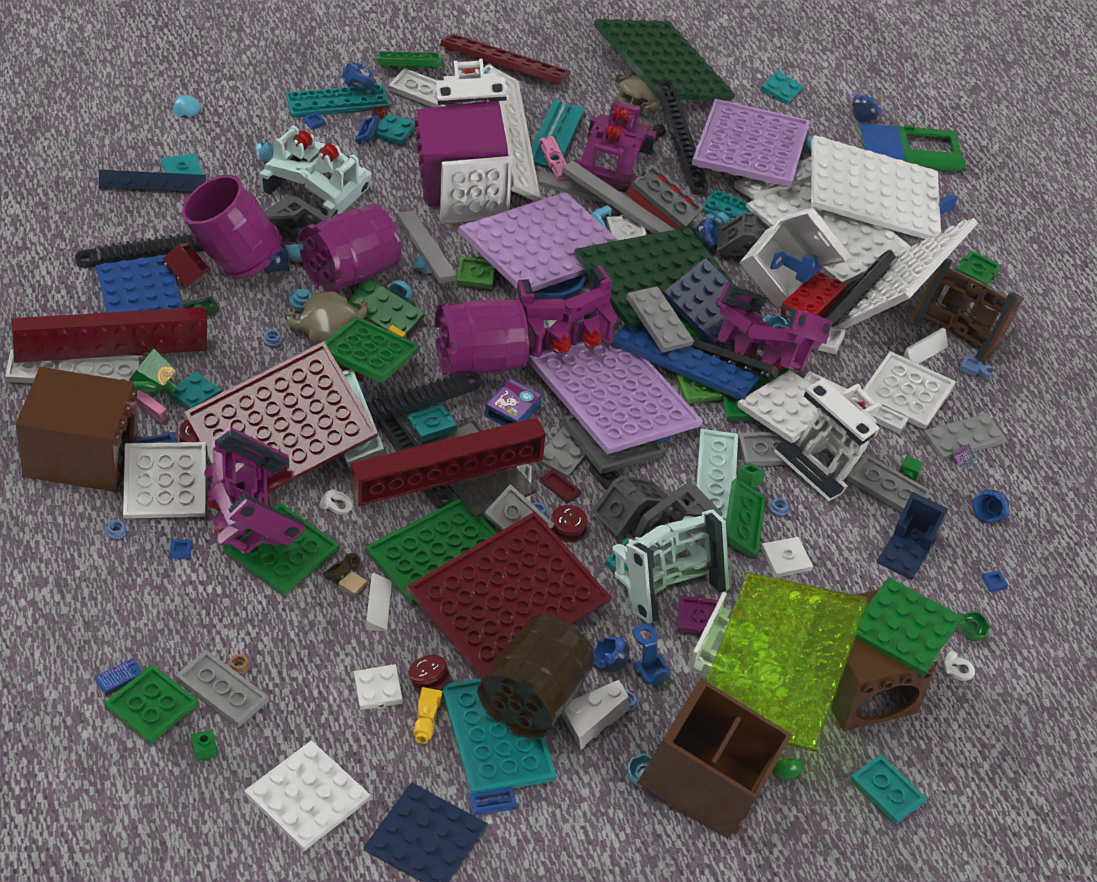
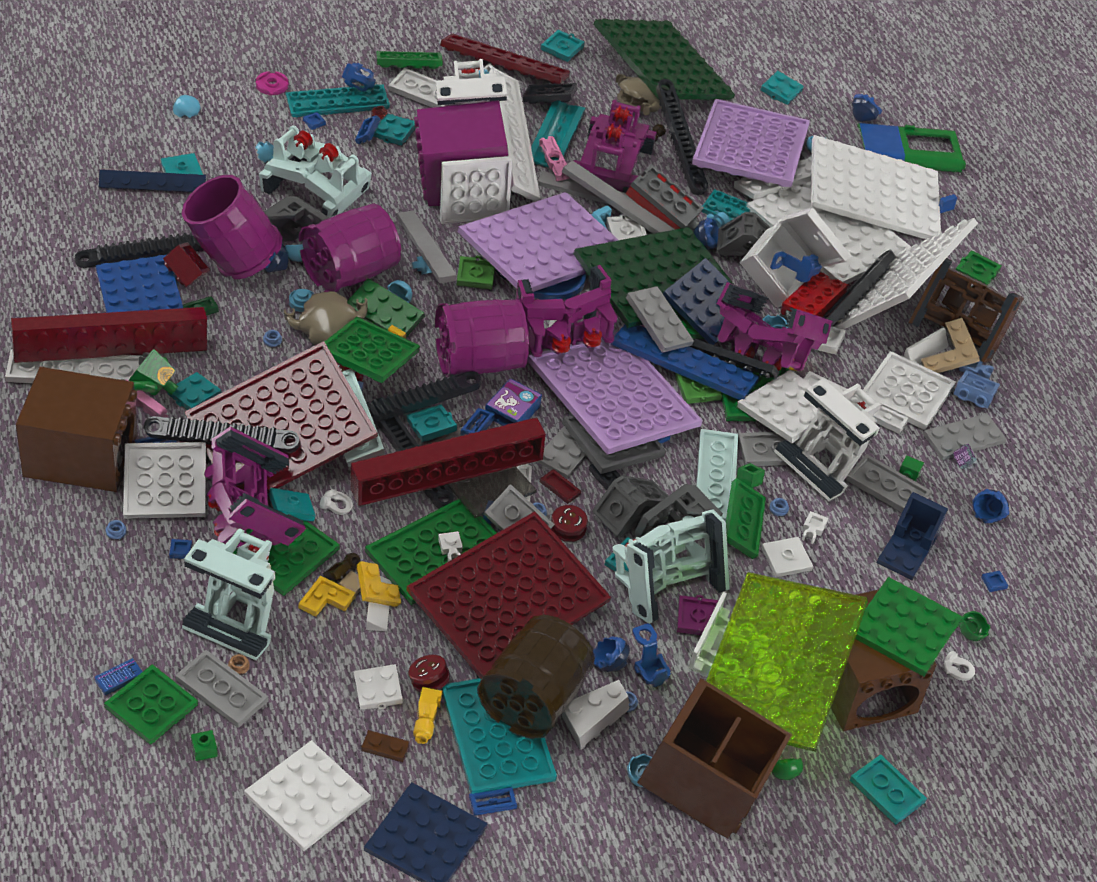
none -> black gear [144,416,301,453]
none -> light aqua container [182,528,275,660]
none -> dark pink tile [255,71,289,95]
none -> teal plate [269,488,316,521]
none -> yellow plate [298,576,356,617]
none -> yellow plate [357,561,401,607]
none -> reddish brown plate [361,730,410,762]
none -> white plate [438,532,463,562]
none -> blue tile [460,408,495,436]
none -> black plate [523,83,577,104]
none -> teal plate [541,29,585,62]
none -> white plate [802,511,828,544]
none -> tan plate [921,318,980,373]
none -> medium blue plate [954,370,1000,408]

